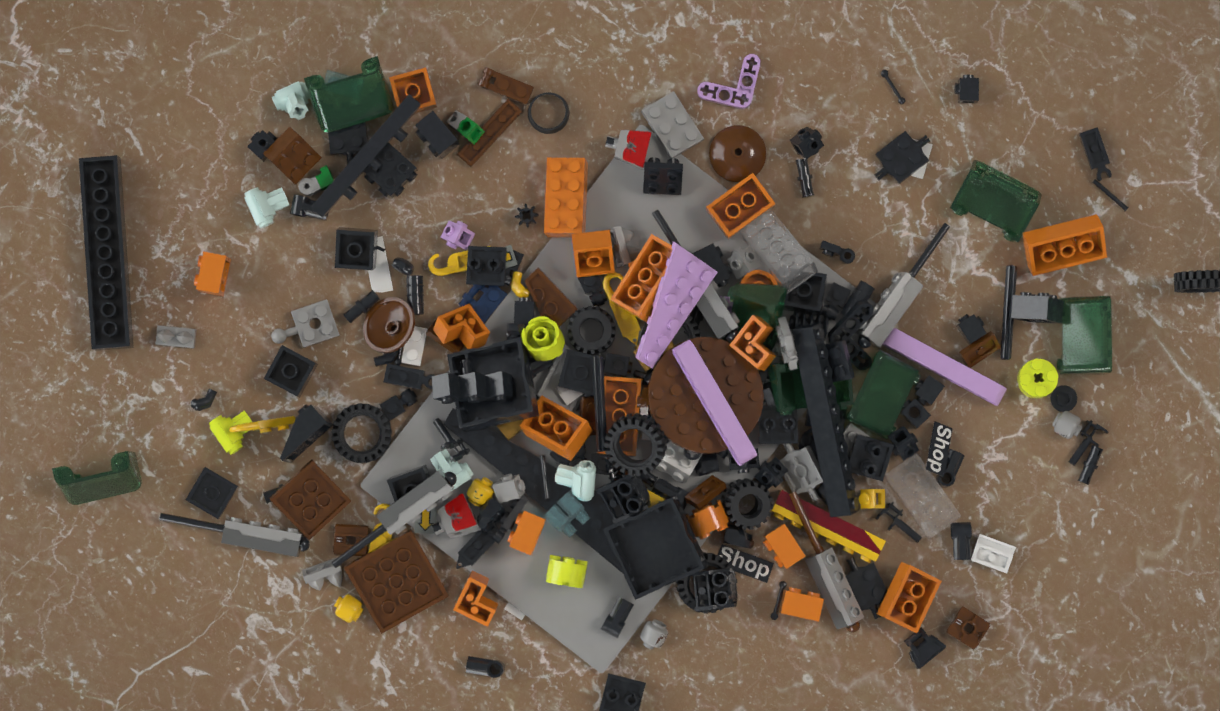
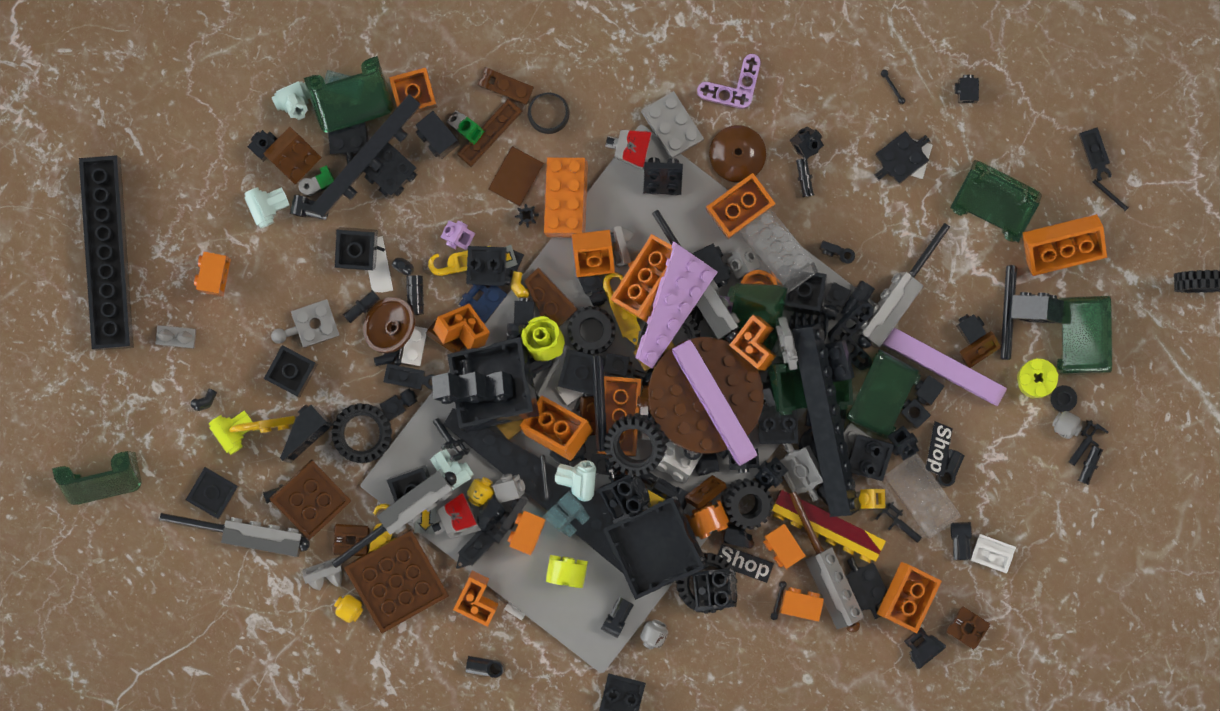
none -> reddish brown window [488,146,544,206]

